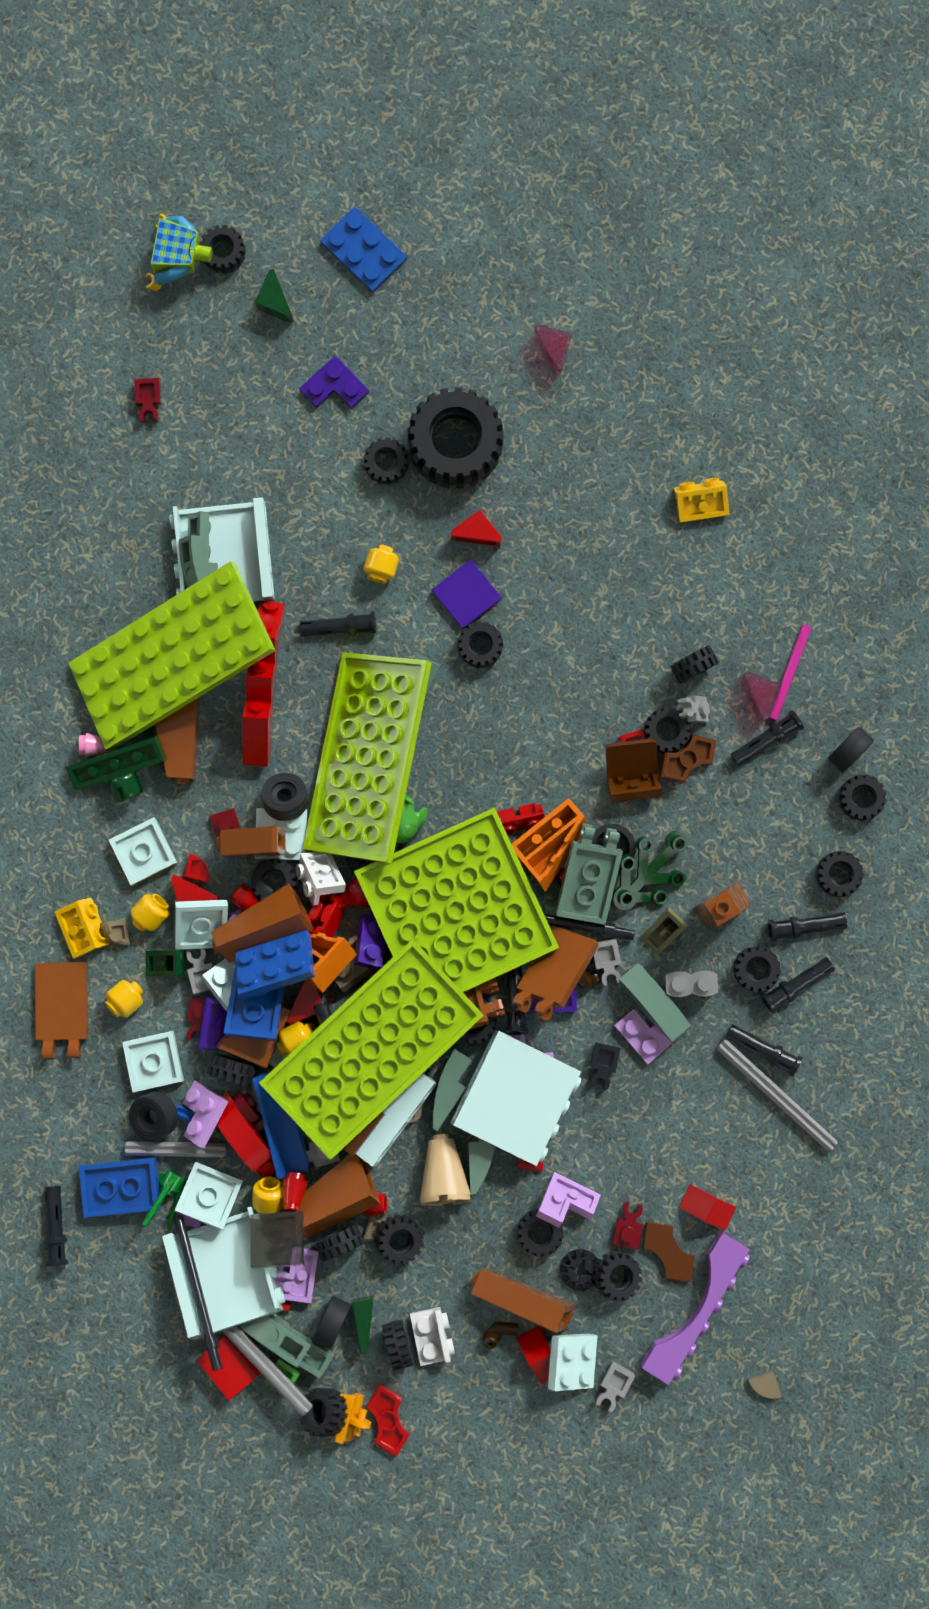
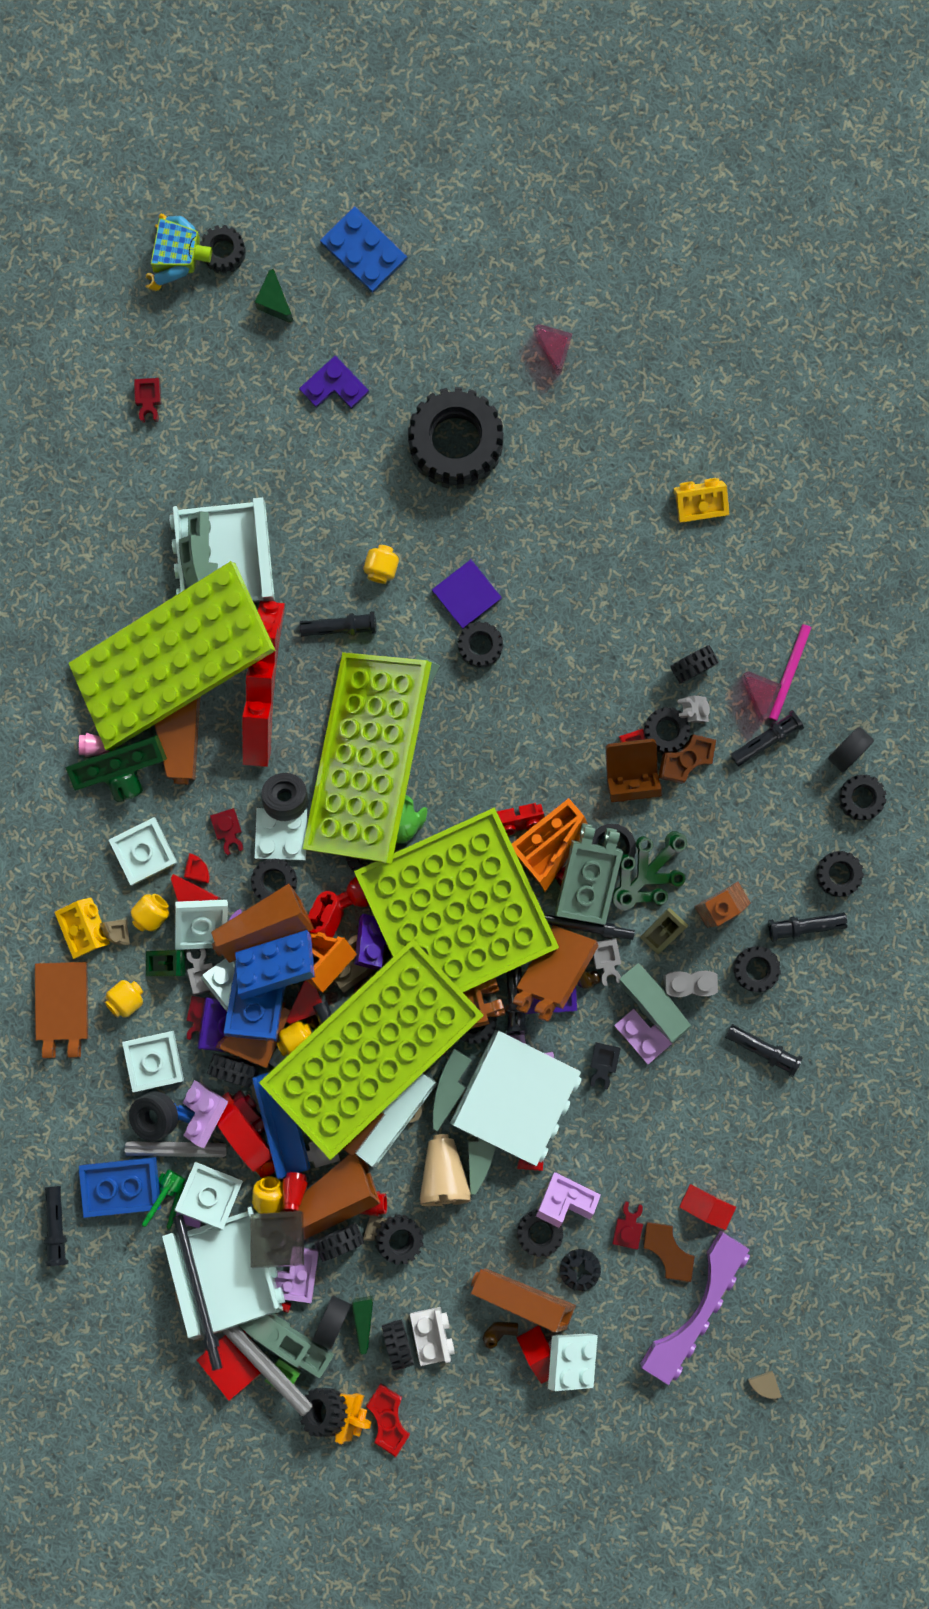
dark orange slope [216,826,286,857] -> none
red cone [229,883,260,912] -> none
white bracket [296,852,346,906] -> none
black tyre [364,437,409,485] -> none
red slope [451,509,502,547] -> none
black tyre [592,1252,642,1301] -> none
light grey plate [596,1361,636,1412] -> none
light grey axle [717,1039,838,1152] -> none
black pin [760,957,835,1014] -> none

